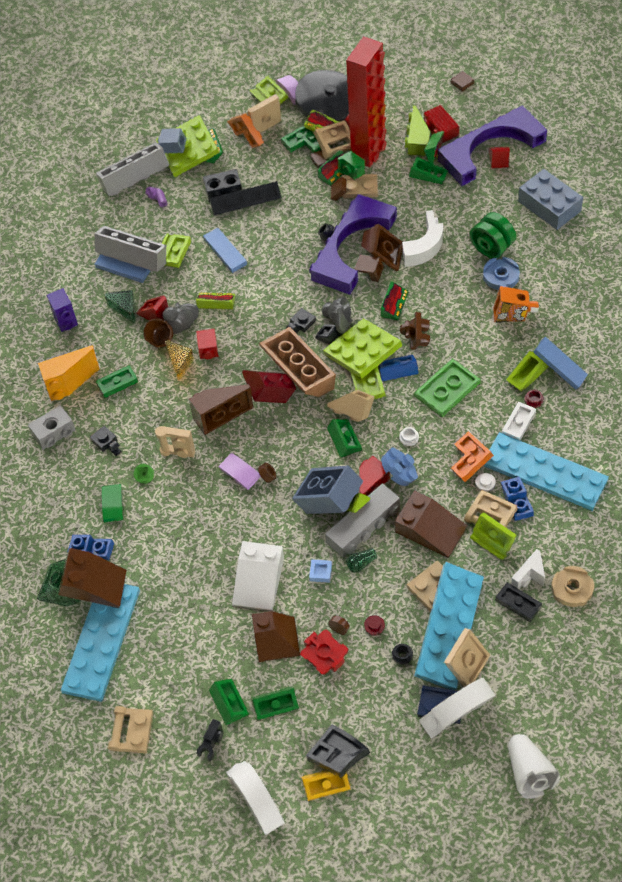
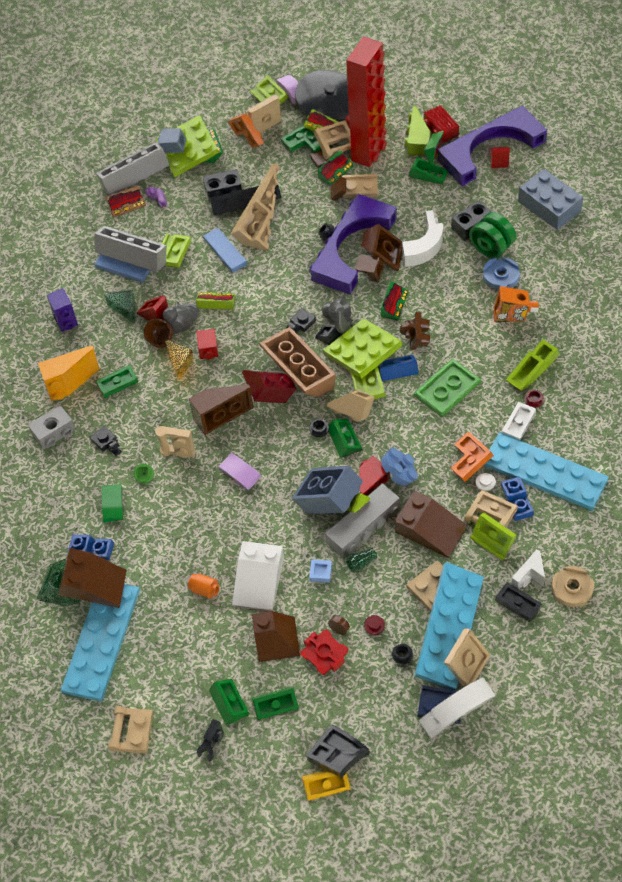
white arch [226,761,285,835] -> none
reddish brown tile [258,462,277,483] -> none
green brick [338,151,365,180] -> none
white plate [399,427,419,446] -> none
tile [451,71,474,92] -> none
white cone [508,734,560,798] -> none
medium blue tile [533,337,588,390] -> none
none -> slope [106,186,146,218]
none -> orange brick [188,573,220,599]
none -> tan wedge [231,163,280,250]
none -> black plate [309,419,329,437]
none -> black brick [451,200,492,241]

